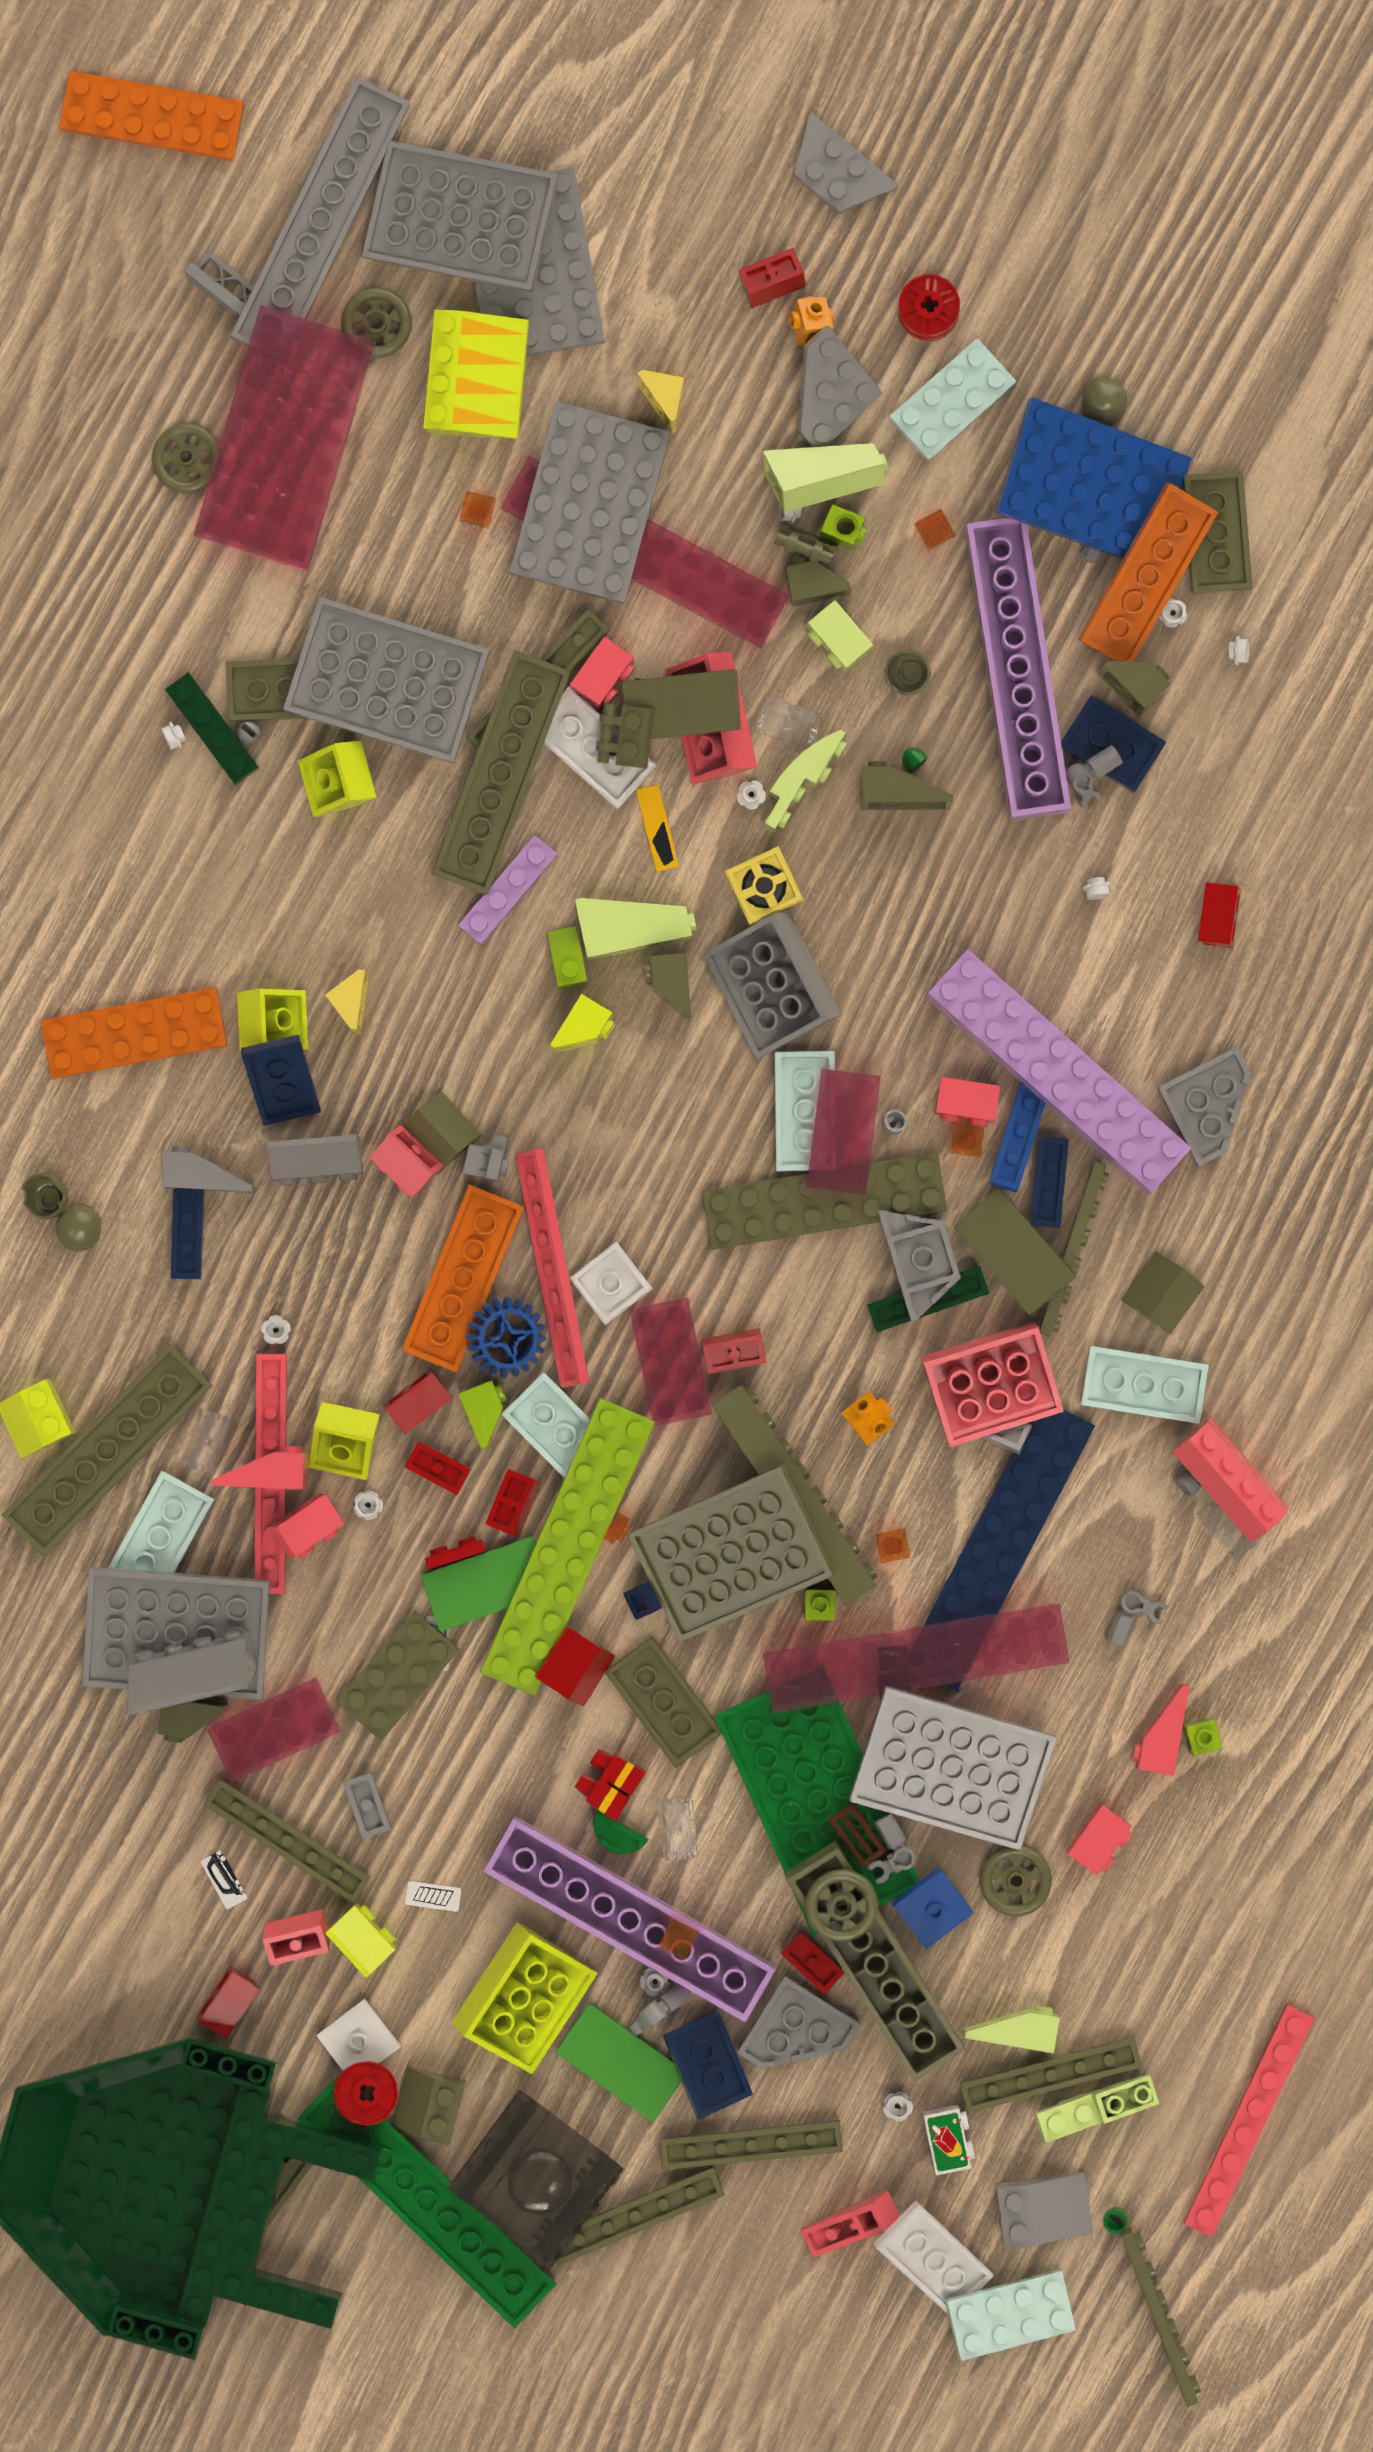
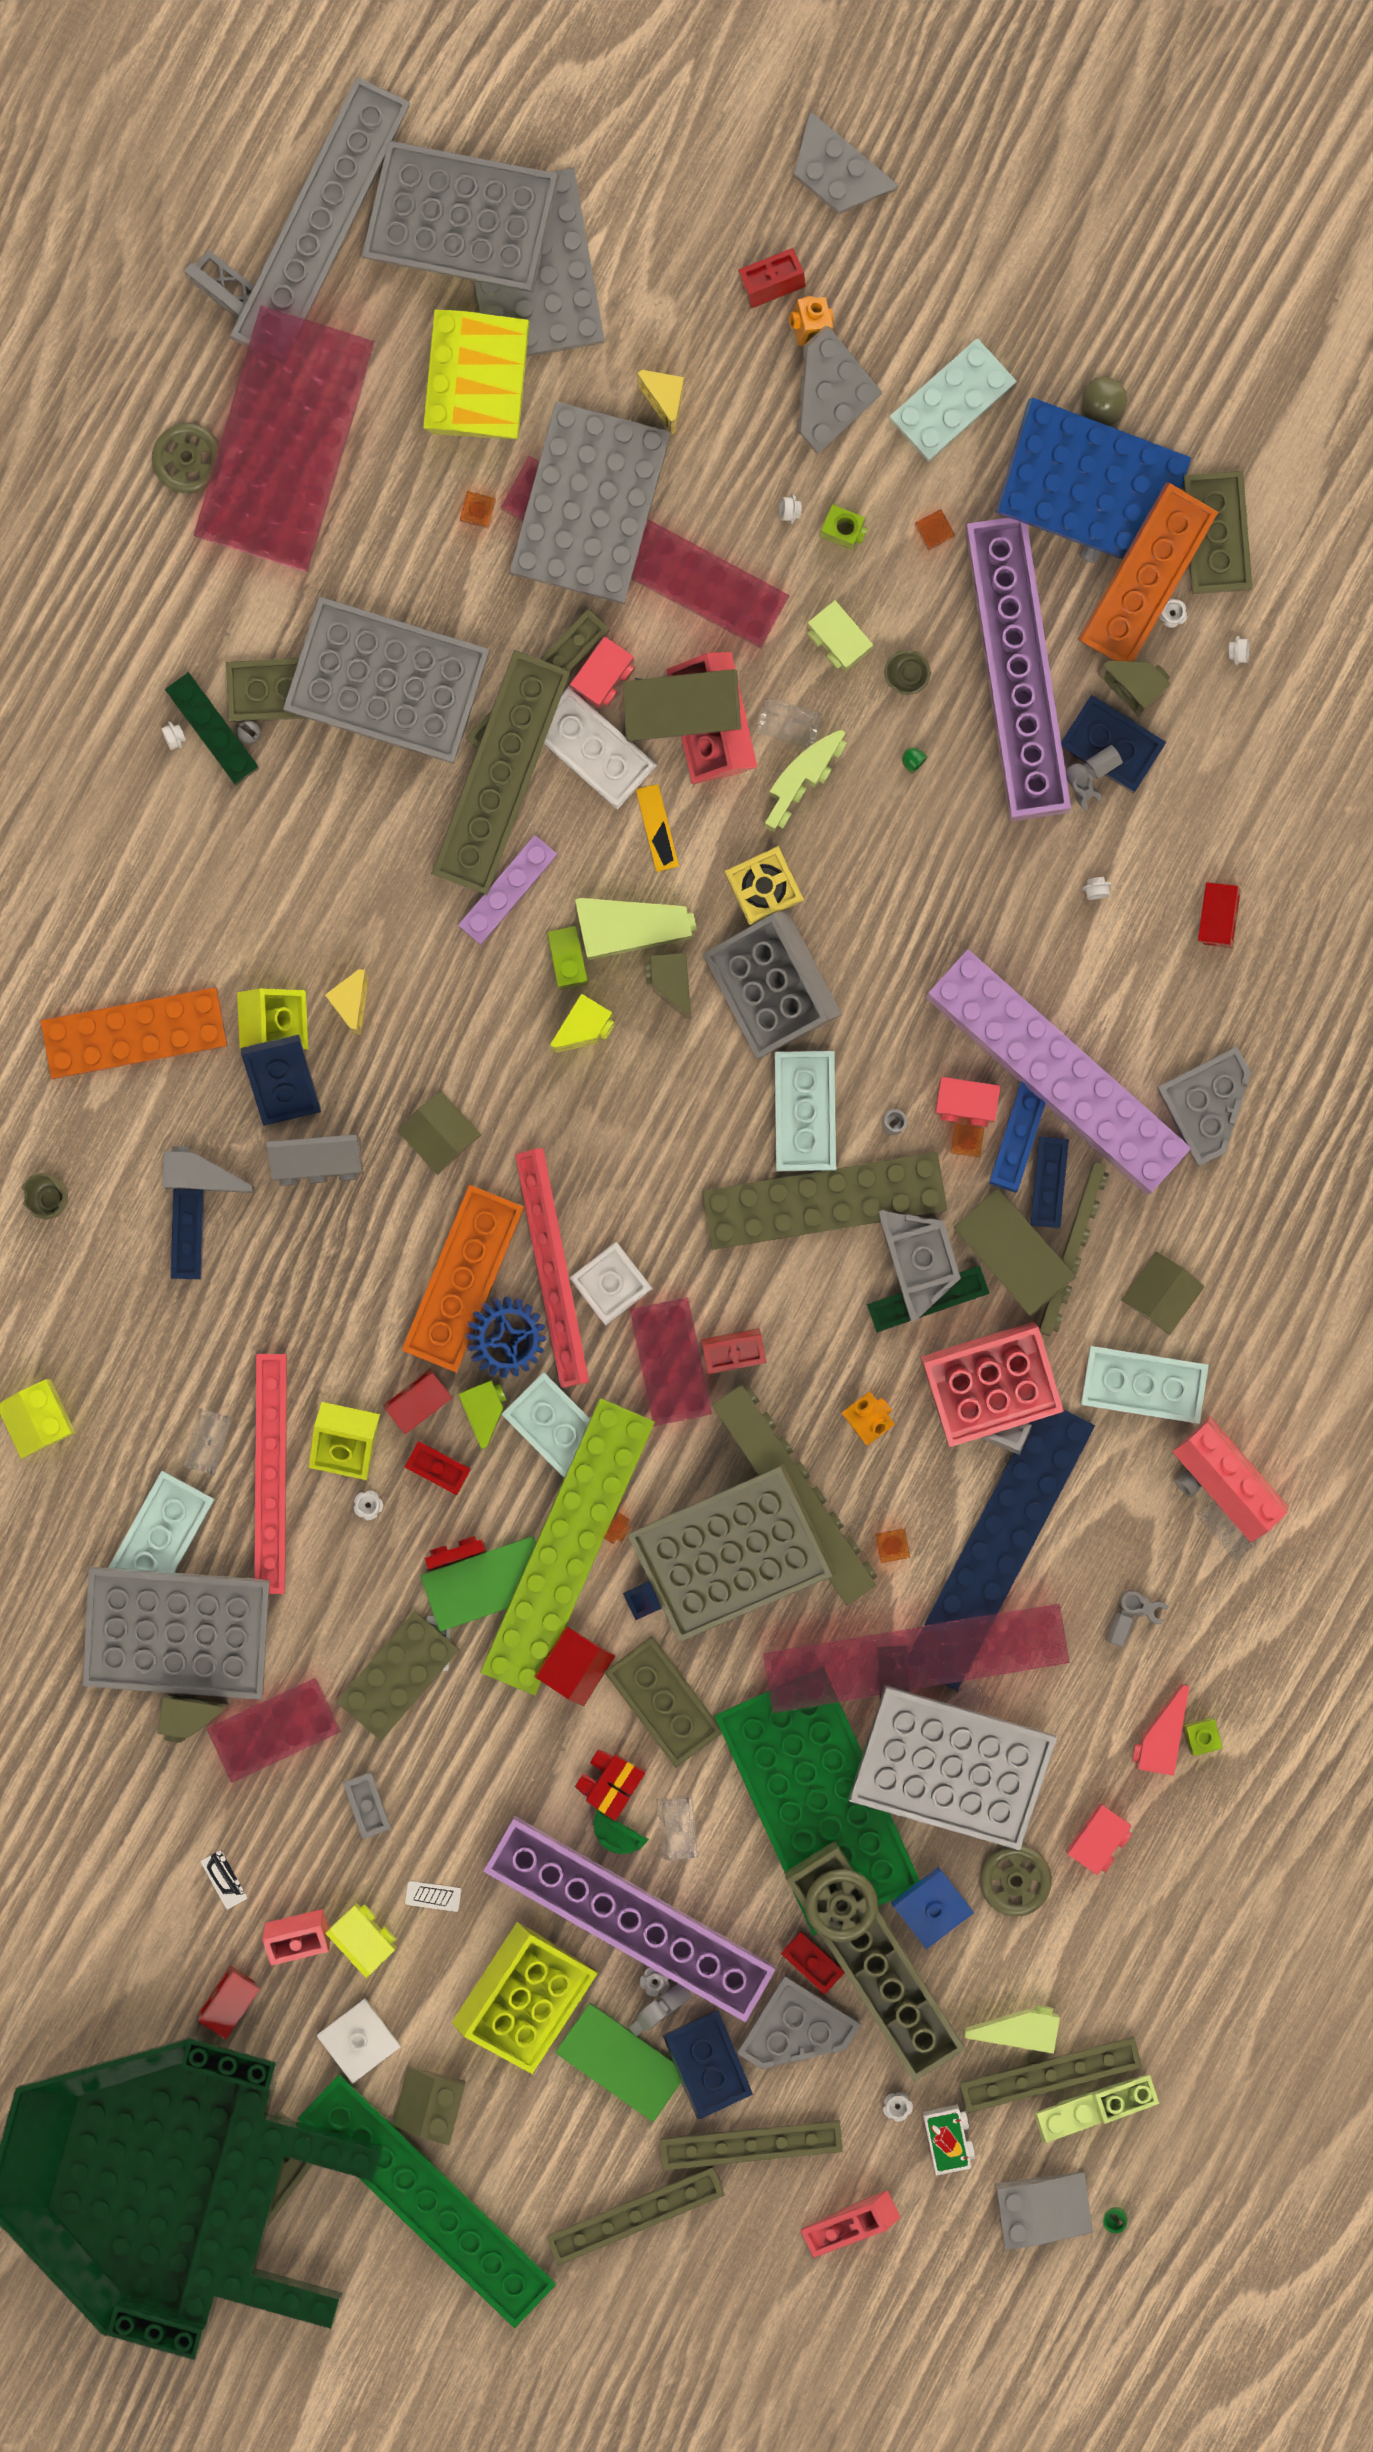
olive plate [2,1344,213,1557] -> none
olive hair [56,1203,101,1252] -> none
orange plate [59,71,245,162] -> none
light grey slope [128,1630,257,1715] -> none
olive plate [203,1779,371,1904] -> none
coral slope [211,1446,309,1490] -> none
white plate [261,1315,291,1344] -> none
coral brick [269,1493,344,1559] -> none
neon yellow slope [298,740,376,817] -> none
red wheel [333,2061,398,2126] -> none
olive plate [341,288,412,358] -> none
coral brick [369,1125,444,1198] -> none
clear smoke panel [447,2089,624,2268] -> none
light grey brick [463,1135,509,1182] -> none
red hinge [485,1469,542,1537] -> none
olive plate [596,703,655,769] -> none
clear orange plate [659,1918,699,1959] -> none
white plate [737,780,766,810] -> none
yellowish green slope [763,443,888,513] -> none
olive plate [774,523,839,565] -> none
olive slope [785,558,851,607] -> none
lime brick [804,1589,836,1621] -> none
clear pink plate [806,1069,881,1195] -> none
reddish brown tile [827,1802,887,1869] -> none
olive slope [861,761,953,810] -> none
light grey bar [868,1813,916,1884] -> none
white tile [873,2200,994,2314] -> none
red wheel [898,274,960,341] -> none
light aqua plate [945,2269,1076,2361] -> none
olive plate [1120,2227,1201,2407] -> none
coral plate [1184,2004,1315,2237] -> none

